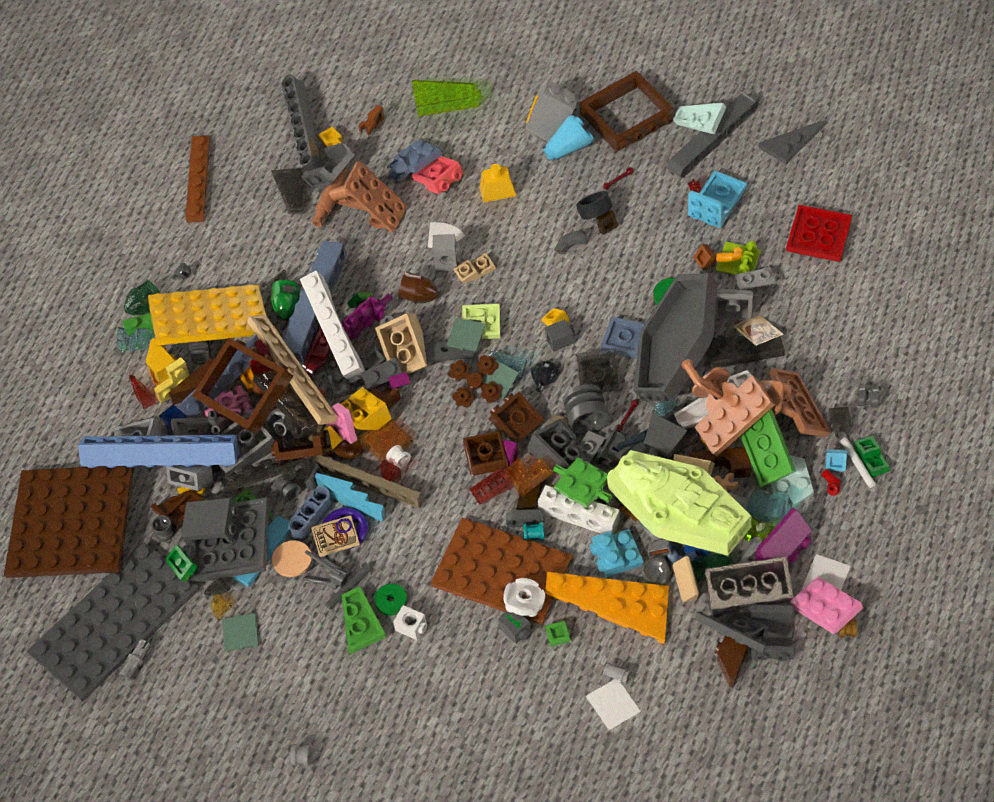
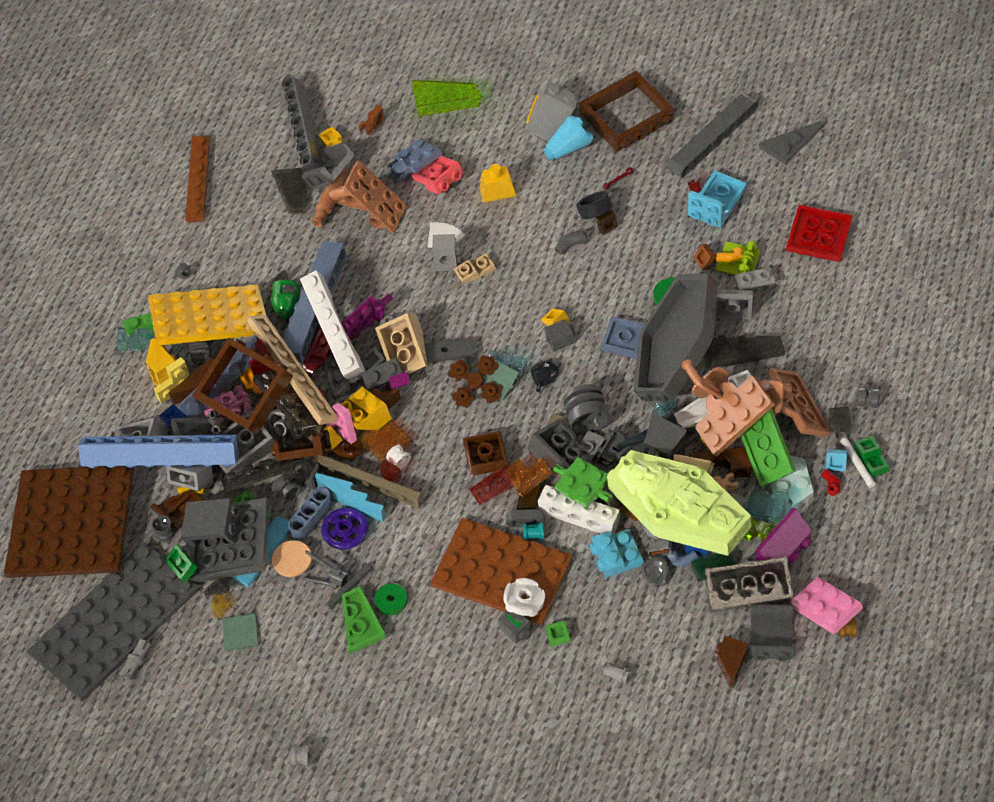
clear green helmet [124,279,161,315] -> none
clear red slope [129,374,157,409] -> none
tan sticker [311,515,360,557] -> none
green tile [347,292,373,308] -> none
white brick [393,605,427,640] -> none
reddish brown helmet [398,271,439,303] -> none
sand green piece [447,318,486,352] -> none
yellowish green plate [462,304,500,339] -> none
reddish brown plate [488,391,545,444] -> none
magenta slope [503,440,519,469] -> none
light orange wing [545,572,669,644] -> none
clear smoke slope [575,349,619,392] -> none
white sticker [586,679,641,730] -> none
dark red hinge [616,400,639,432] -> none
light aqua wing [673,103,726,134] -> none
tan slope [673,556,699,602] -> none
dark grey wing [695,610,769,653] -> none
tan sticker [733,315,784,345] -> none
white sticker [802,554,851,590] -> none

